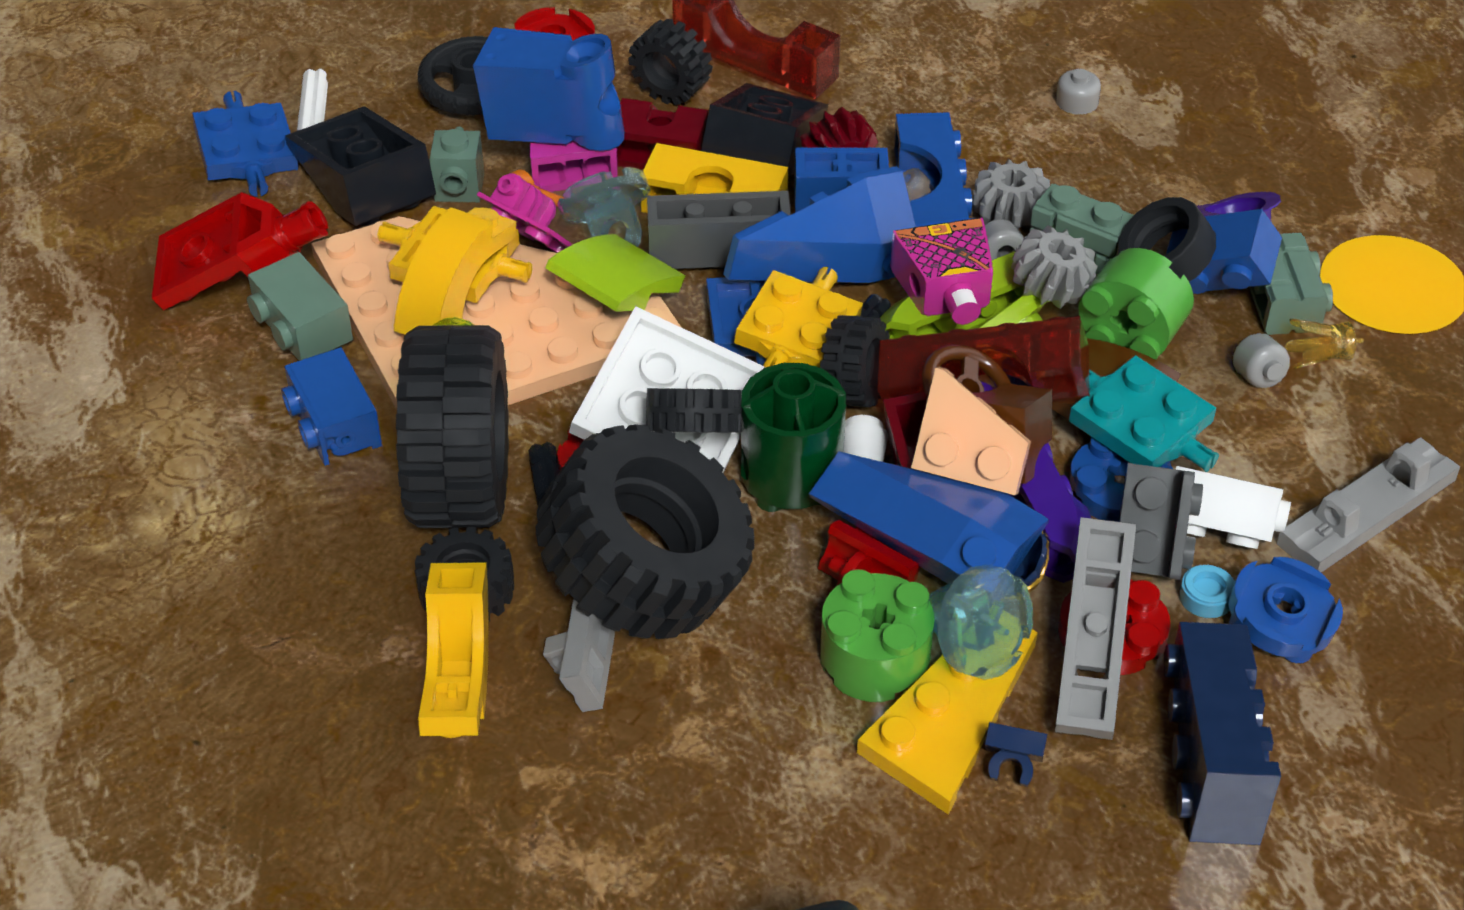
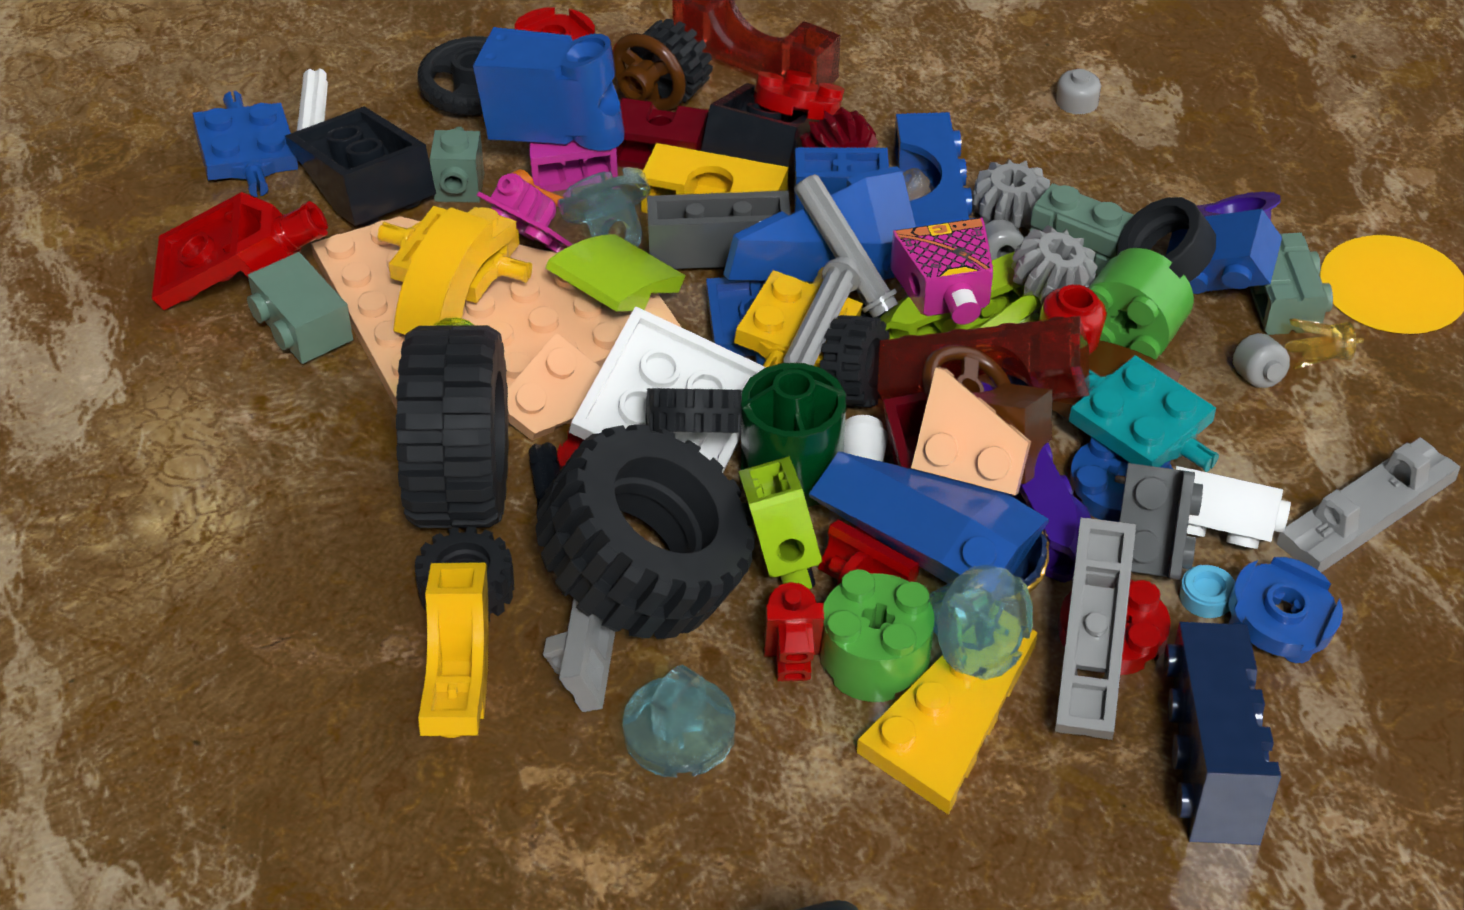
blue hinge [281,347,382,466] -> none
dark blue tile [985,722,1047,787] -> none
none -> light nougat wing [507,333,602,441]
none -> reddish brown piece [612,33,686,111]
none -> clear light blue tile [622,665,736,778]
none -> lime torso [738,456,822,589]
none -> red plate [754,70,845,120]
none -> red hips [764,582,824,682]
none -> light grey axle [783,257,861,366]
none -> light grey axle [794,174,898,318]
none -> red head [1036,284,1107,359]

